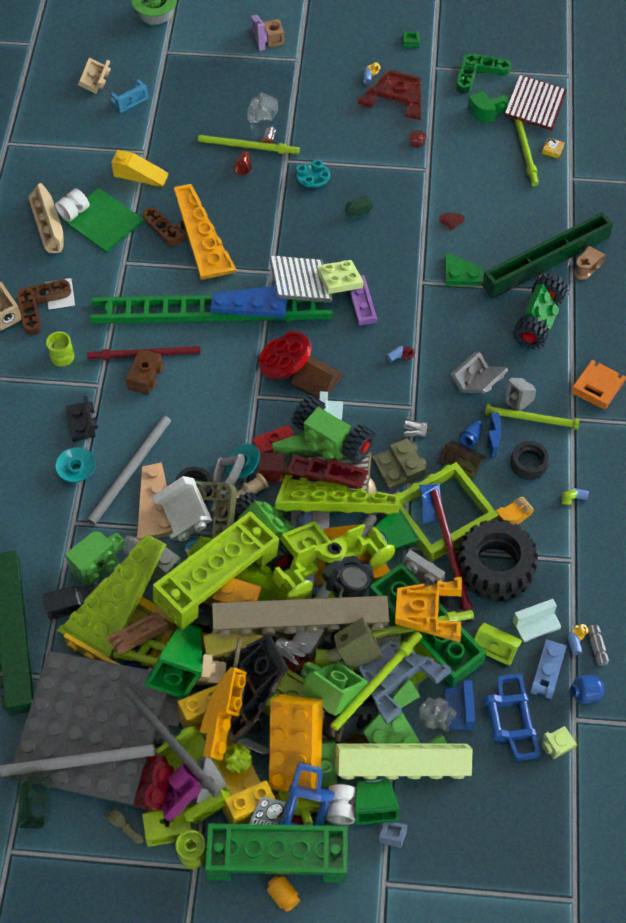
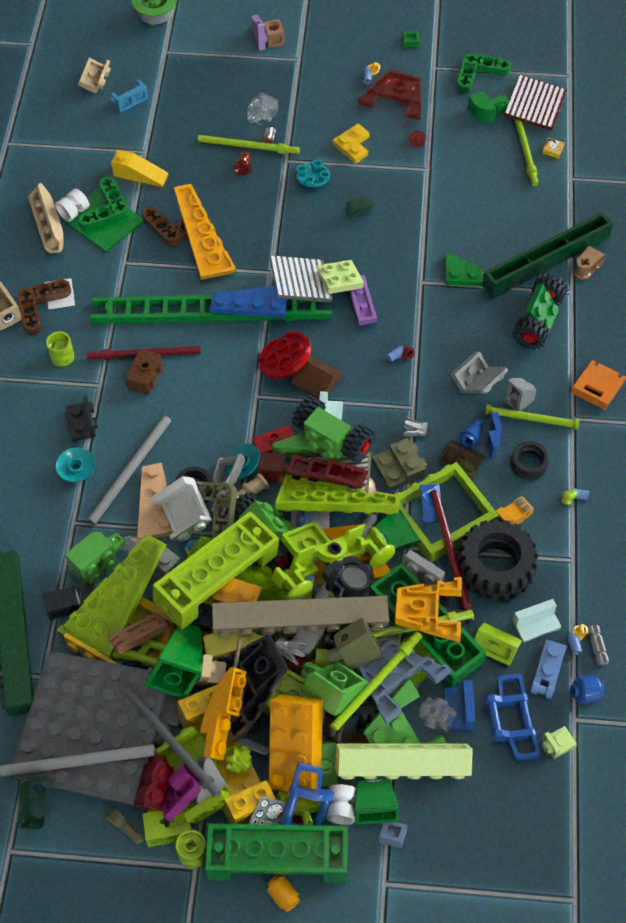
clear red tile [439,213,465,230] -> none
none -> green beam [79,177,129,231]
none -> yellow plate [333,123,370,164]

